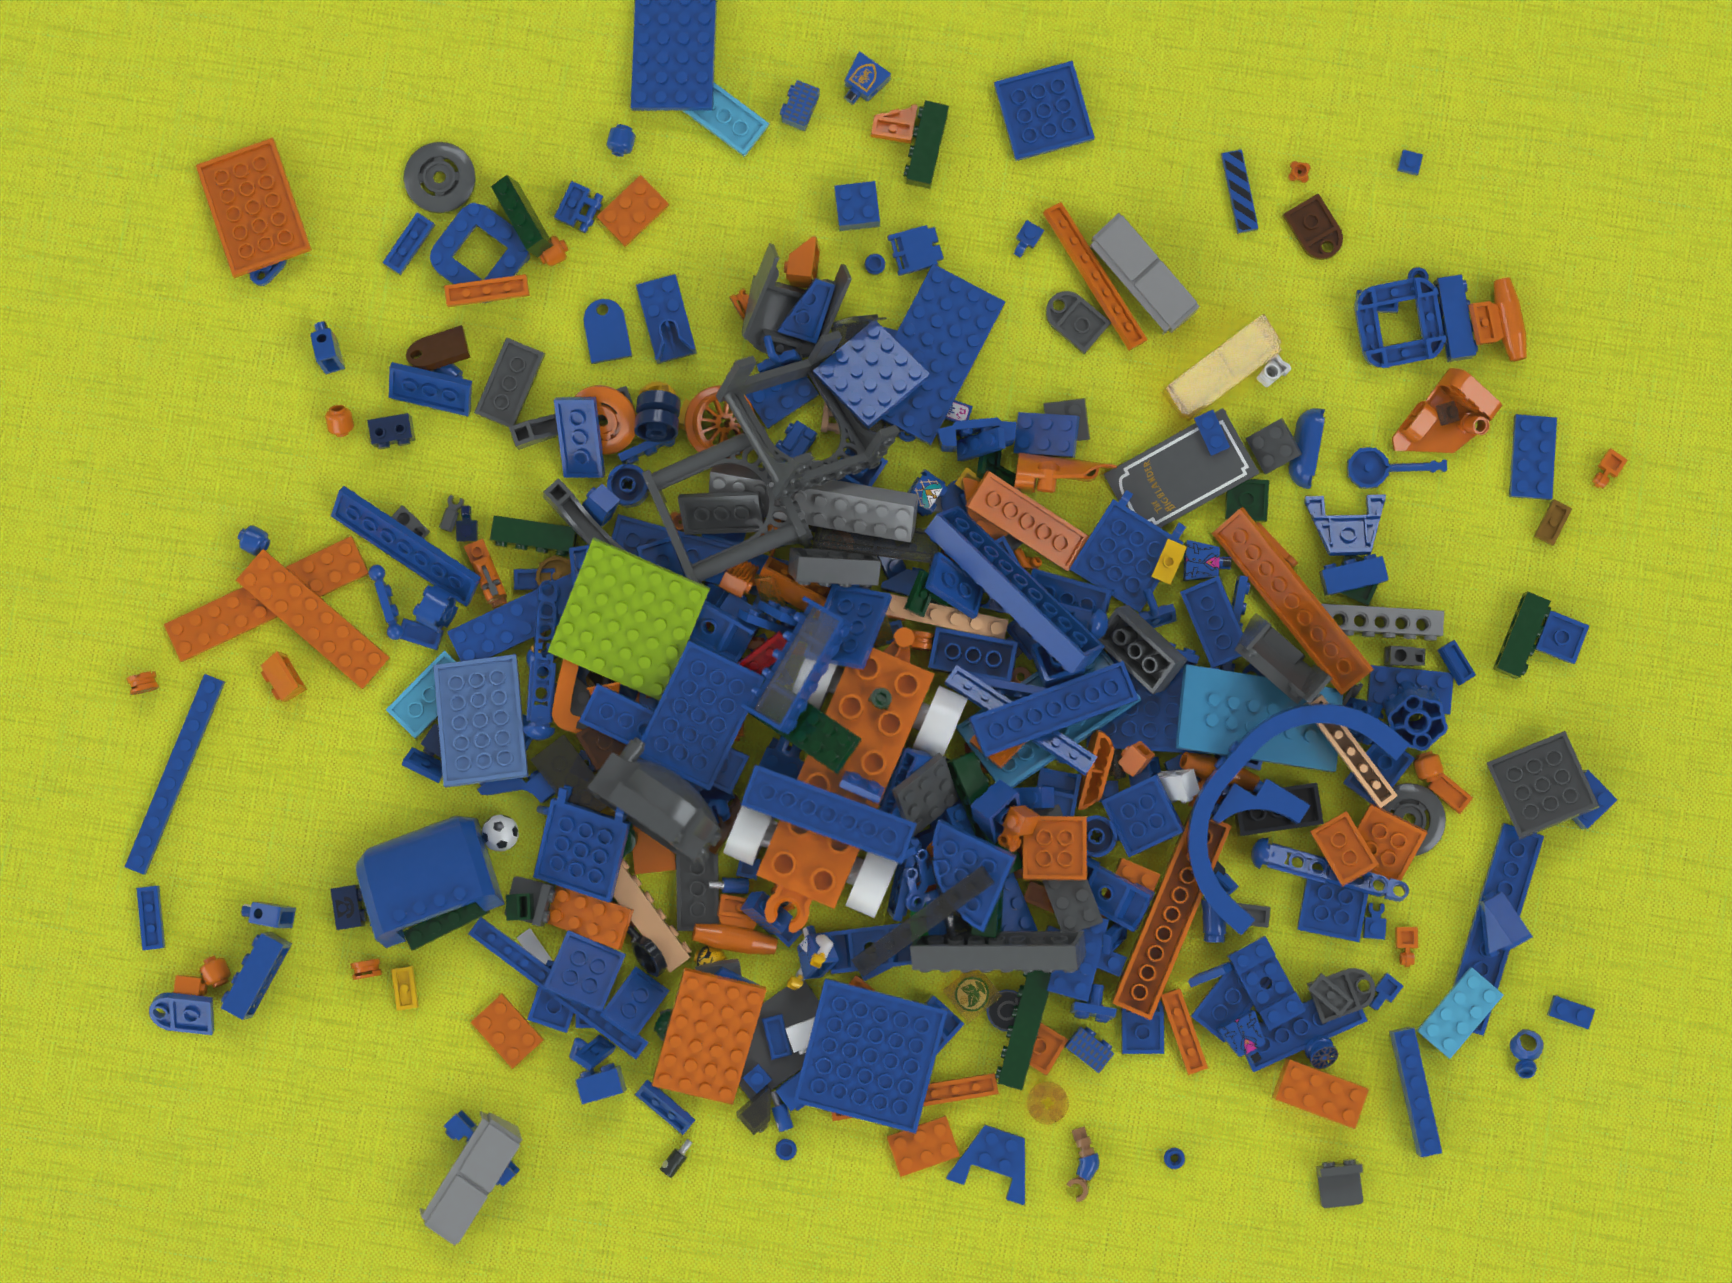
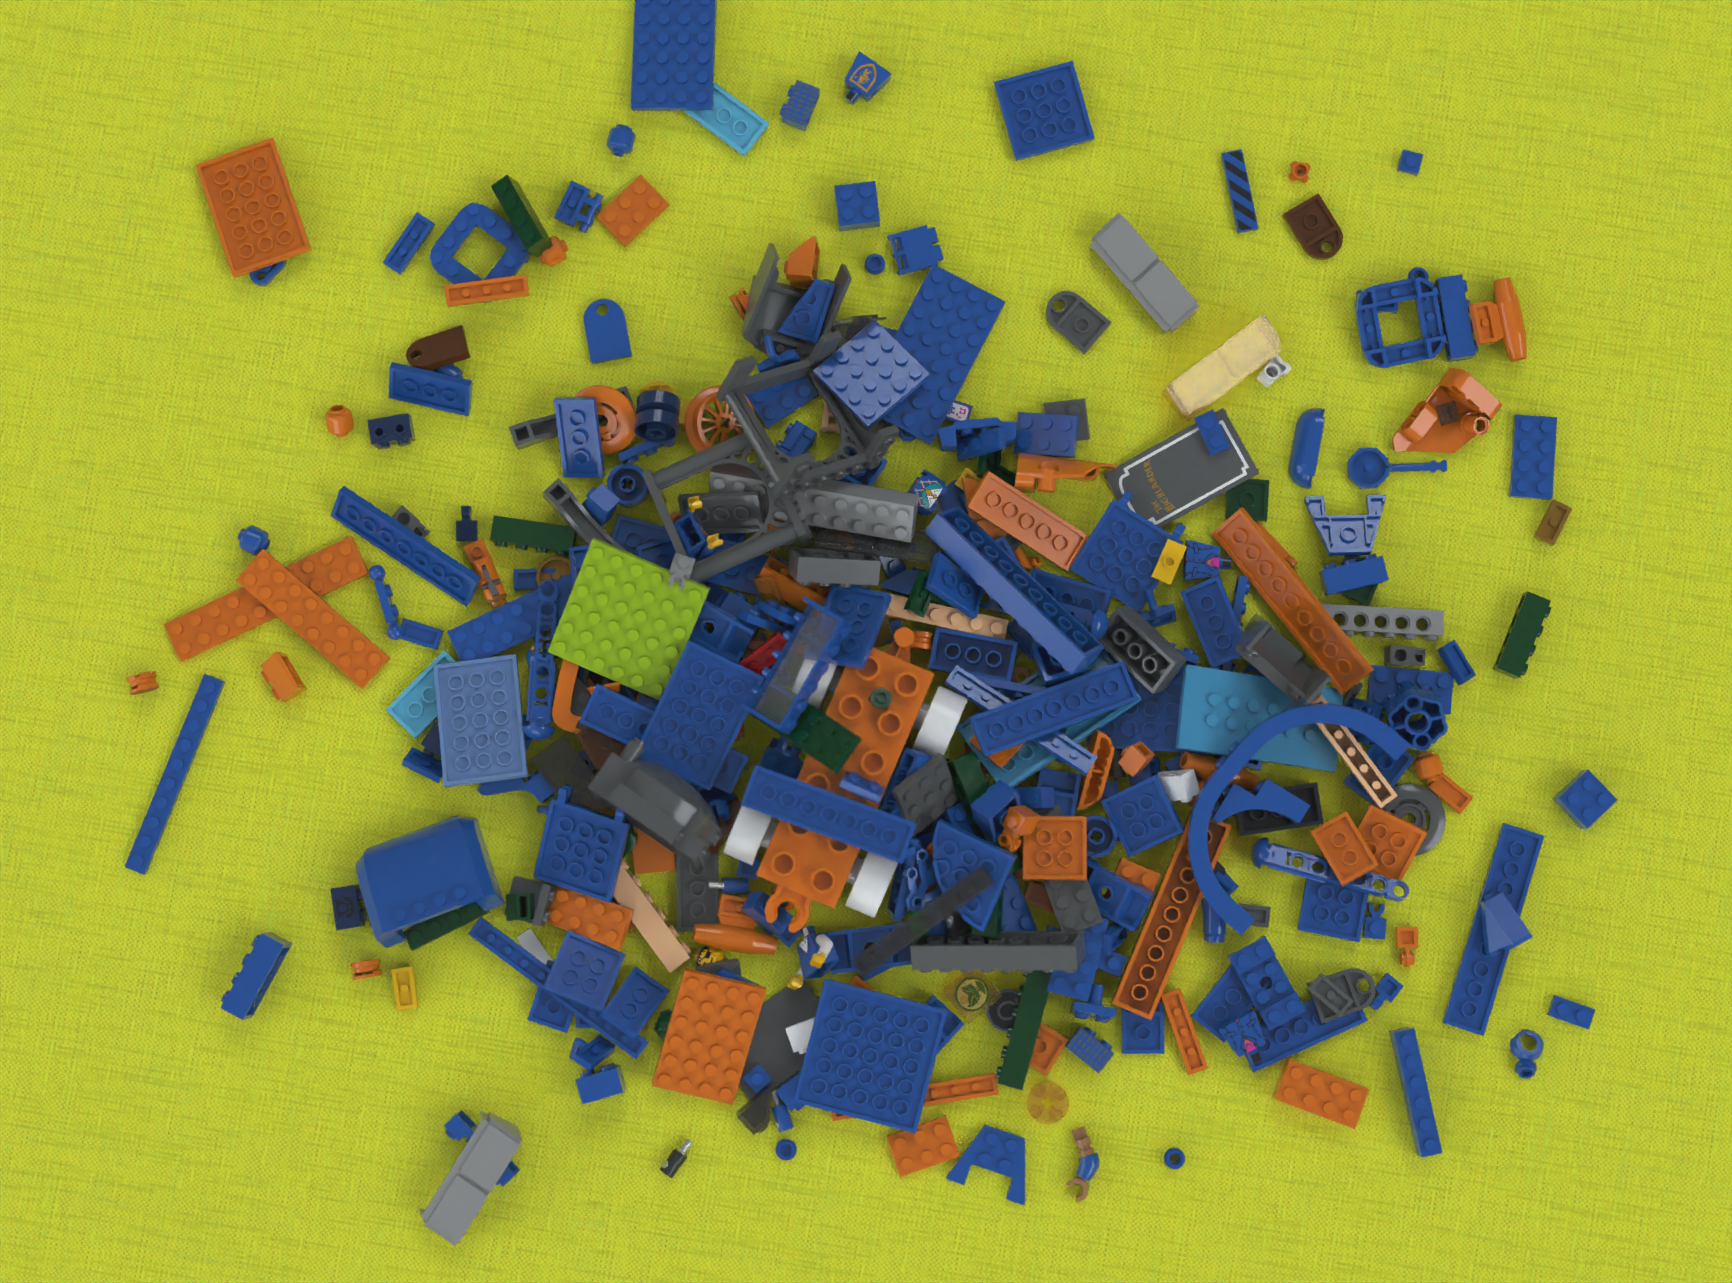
blue plate [136,886,165,951] -> none
blue tile [149,992,214,1035] -> none
orange brick [173,975,208,996] -> none
orange head [200,955,231,988] -> none
blue torso [241,902,296,928] -> none
blue torso [310,321,345,374] -> none
dark grey piece [404,142,476,213] -> none
blue brick [413,585,460,633] -> none
dark grey bar [439,495,464,532] -> none
orange plate [471,993,544,1069] -> none
dark grey plate [474,337,545,427] -> none
white piece [482,814,519,852] -> none
black piece [627,924,667,977] -> none
blue plate [635,1079,695,1135] -> none
blue plate [636,274,697,364] -> none
orange brick [719,561,759,598] -> none
blue tile [762,1014,792,1060] -> none
orange wing [871,104,918,144] -> none
dark green brick [903,100,949,189] -> none
blue plate [1014,220,1044,258] -> none
orange plate [1043,202,1148,351] -> none
blue tile [1188,962,1234,987] -> none
dark grey plate [1245,418,1302,474] -> none
blue wheel [1304,1036,1338,1069] -> none
dark grey bracket [1316,1159,1363,1208] -> none
medium azure plate [1416,967,1504,1059] -> none
dark grey plate [1487,731,1599,839] -> none
blue plate [1535,611,1589,664] -> none
orange plate [1592,448,1628,489] -> none
none -> light grey plate [668,553,696,590]
none -> blue torso [674,496,723,561]

